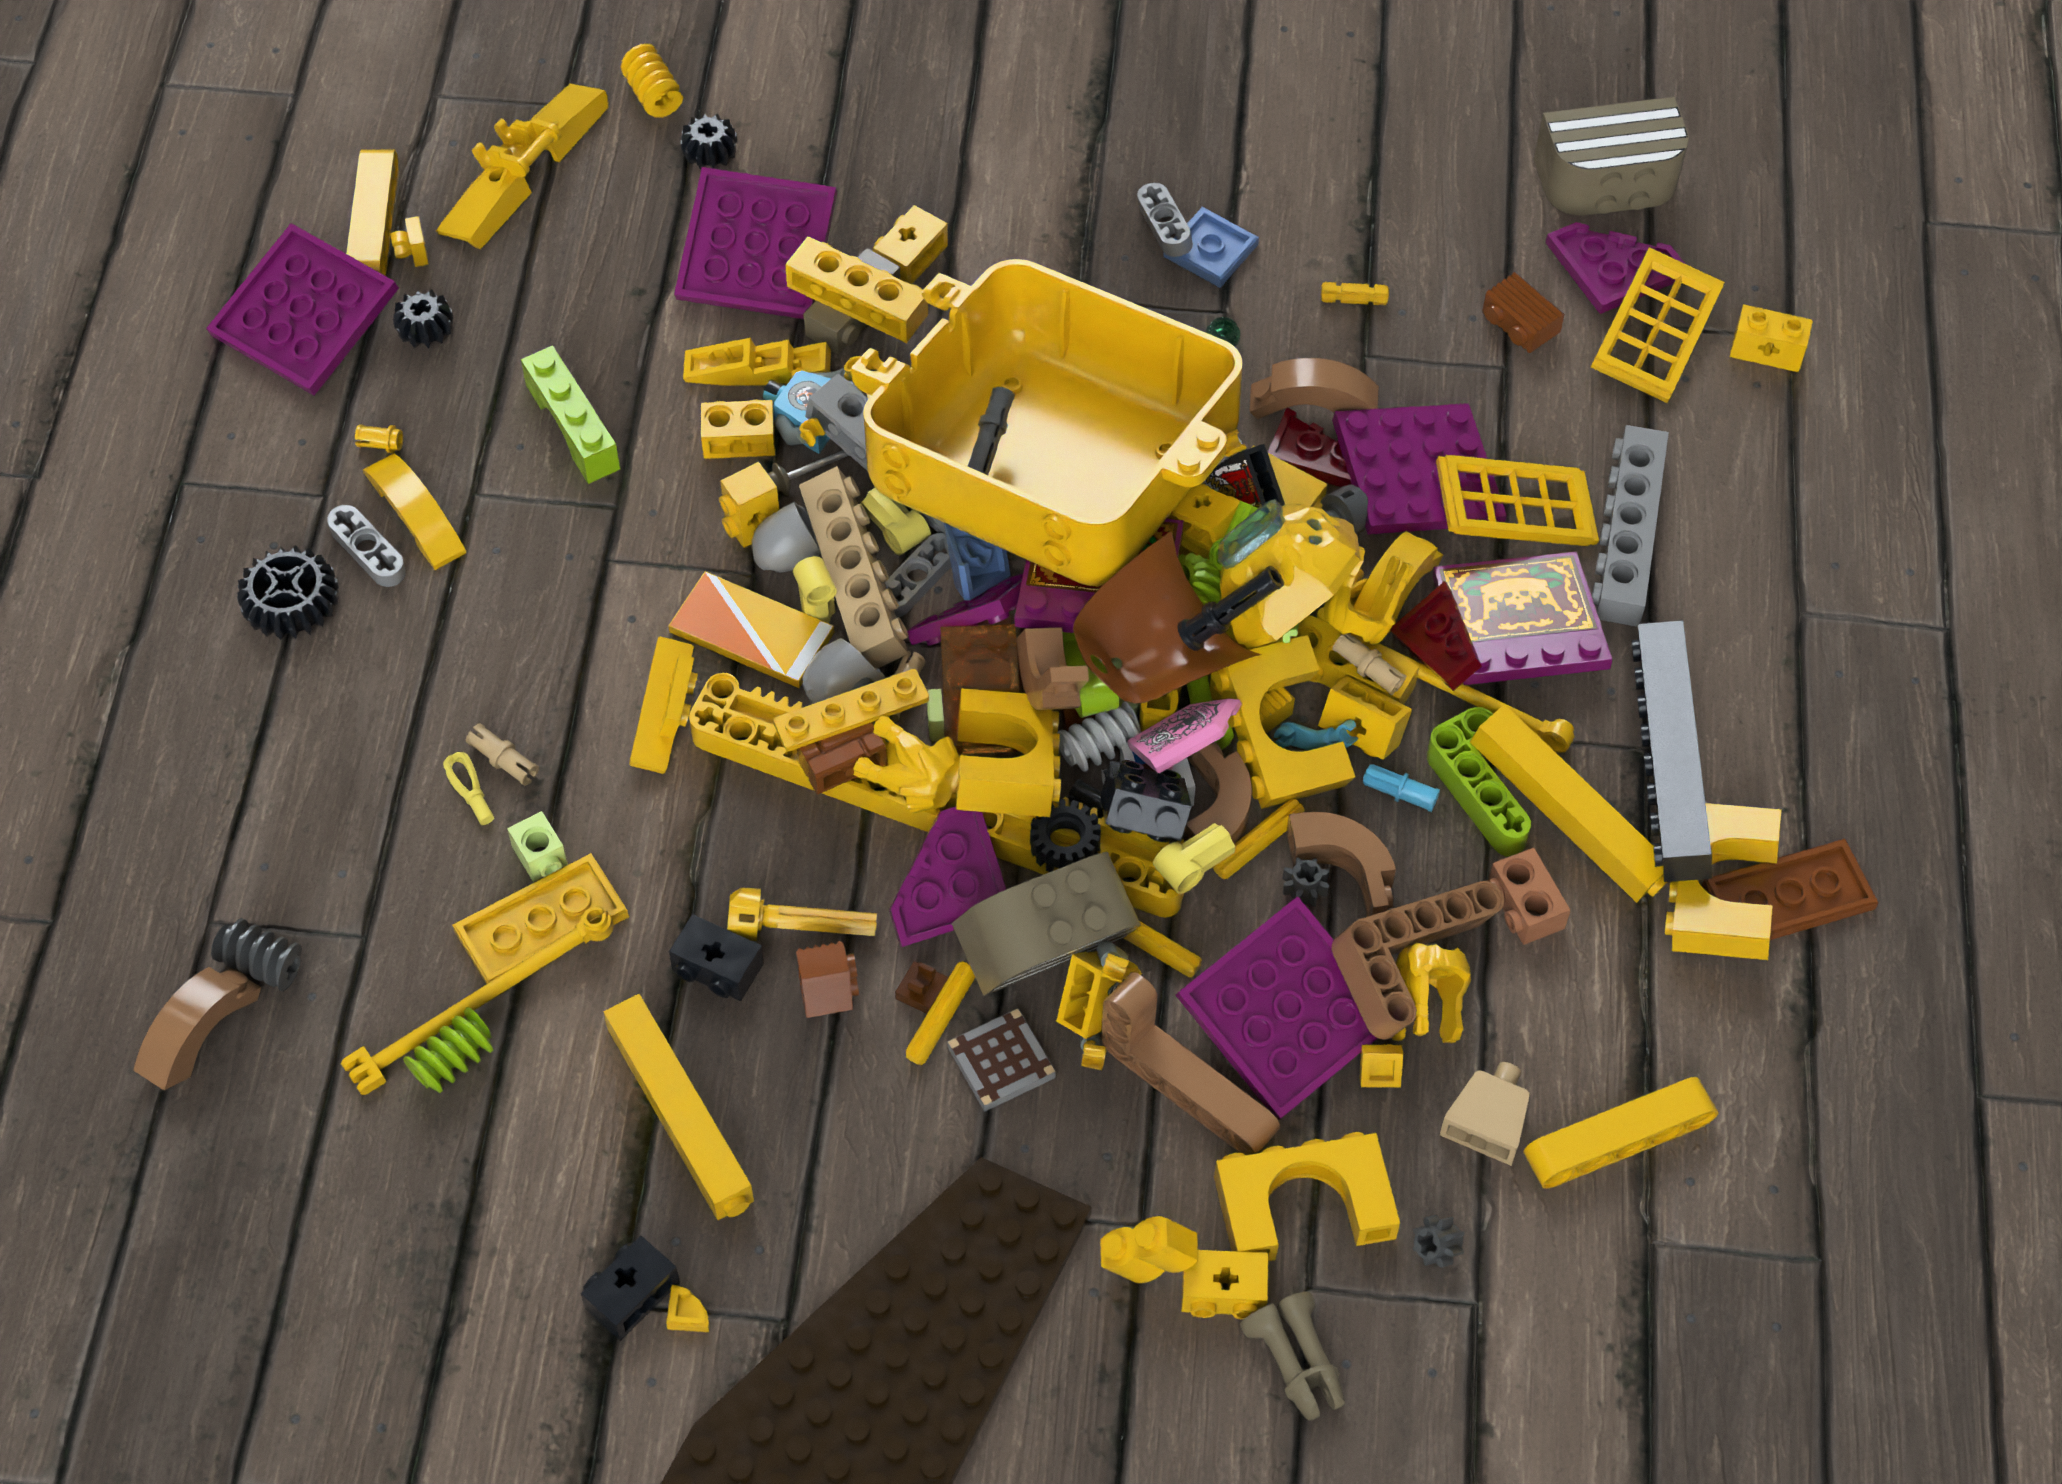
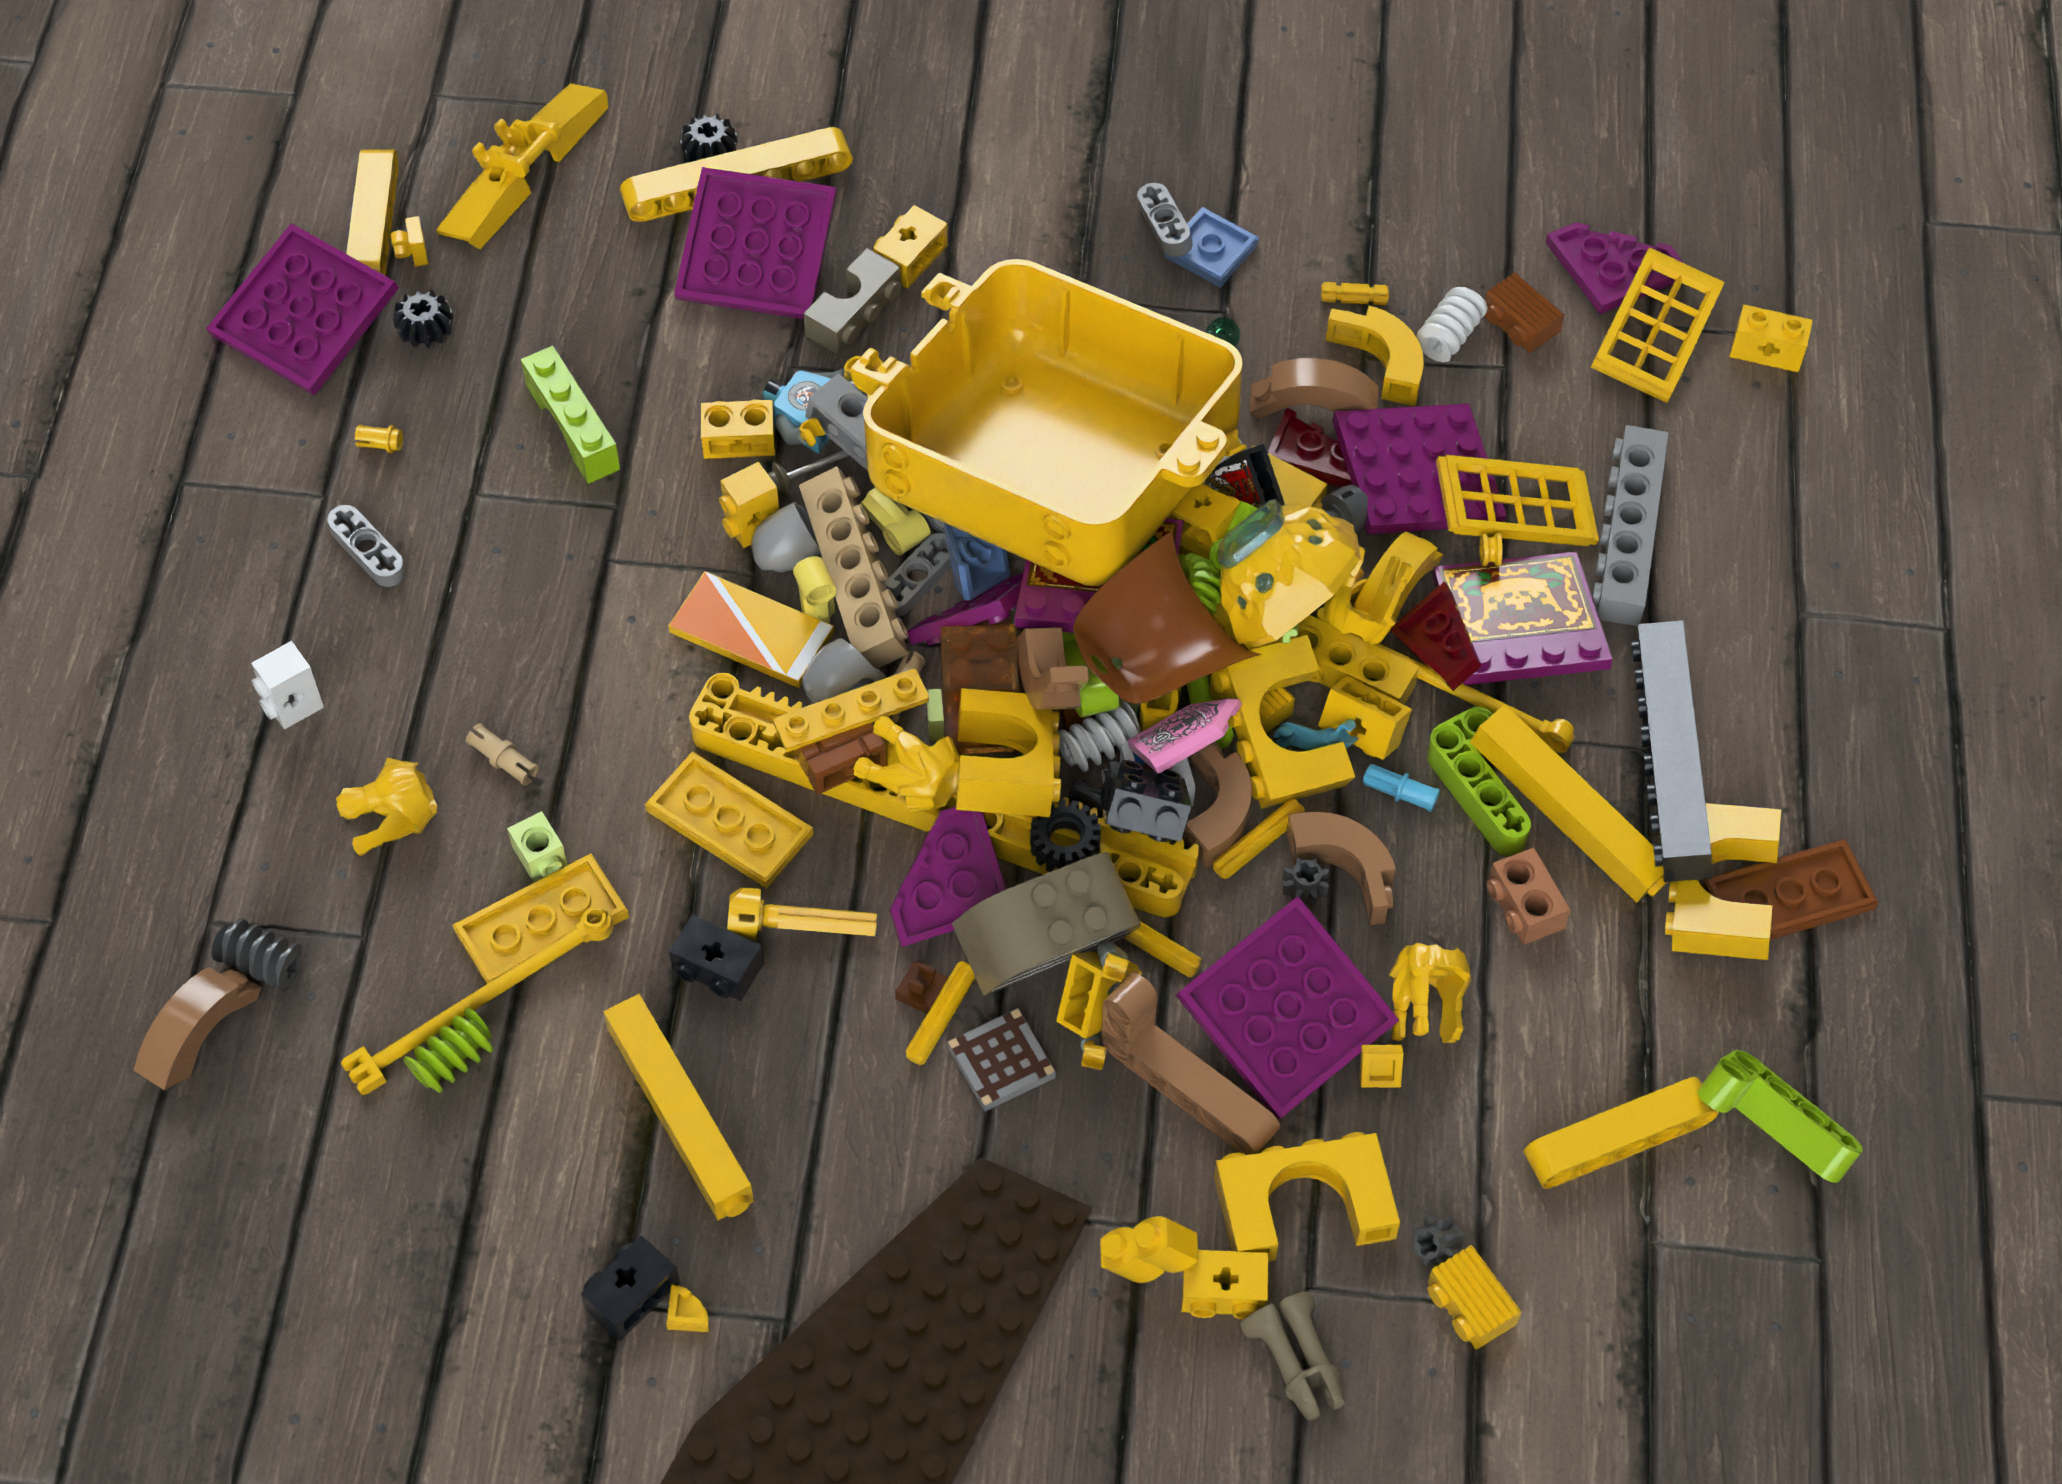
black gear [237,545,339,640] -> none
yellow slope [363,453,466,570] -> none
light yellow piece [443,752,494,825] -> none
yellow piece [621,43,684,117] -> none
yellow bracket [629,636,698,774] -> none
yellow slope [683,338,831,386] -> none
yellow brick [785,237,928,343] -> none
dark orange brick [796,941,859,1018] -> none
dark grey pin [968,387,1015,475] -> none
light yellow piece [1153,823,1235,894] -> none
black pin [1177,566,1284,651] -> none
tan pin [1332,633,1406,695] -> none
medium nougat beam [1332,881,1504,1040] -> none
tan torso [1440,1062,1530,1166] -> none
dark tan brick [1534,97,1689,216] -> none
none -> white brick [251,641,324,730]
none -> yellow piece [336,757,438,856]
none -> yellow beam [620,127,853,222]
none -> yellow tile [645,751,814,889]
none -> yellow arch [1325,306,1424,407]
none -> white piece [1417,287,1488,362]
none -> yellow brick [1427,1245,1522,1350]
none -> yellow bush [1479,533,1502,566]
none -> lime beam [1697,1050,1863,1183]

